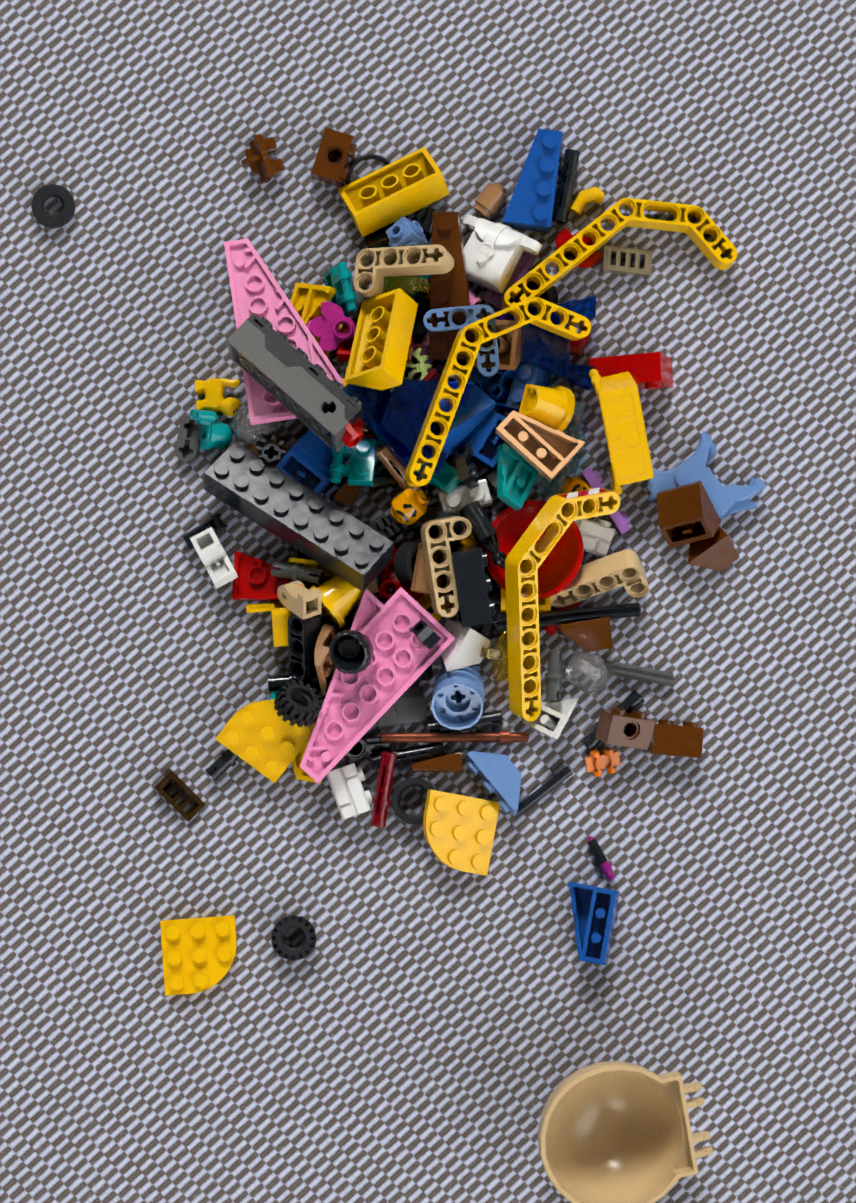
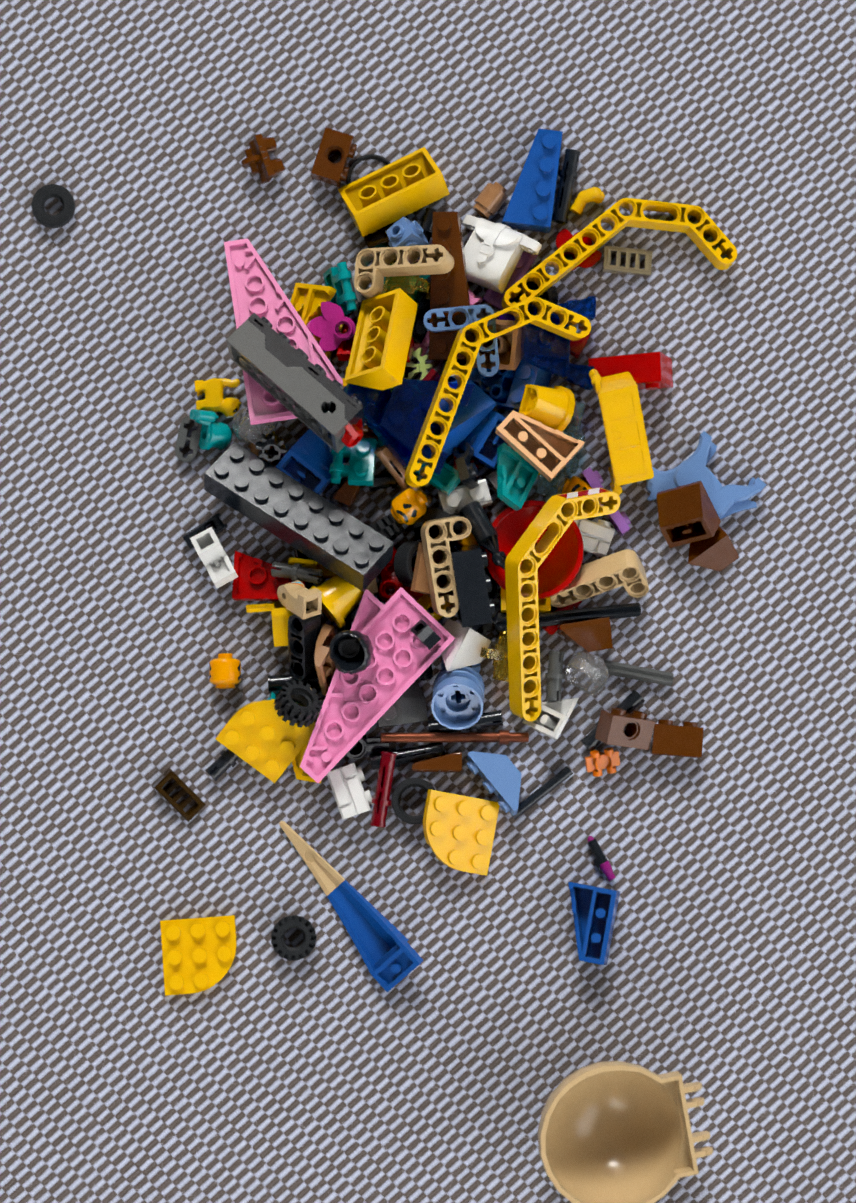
none -> light orange head [209,653,241,689]
none -> blue plate [279,821,424,992]

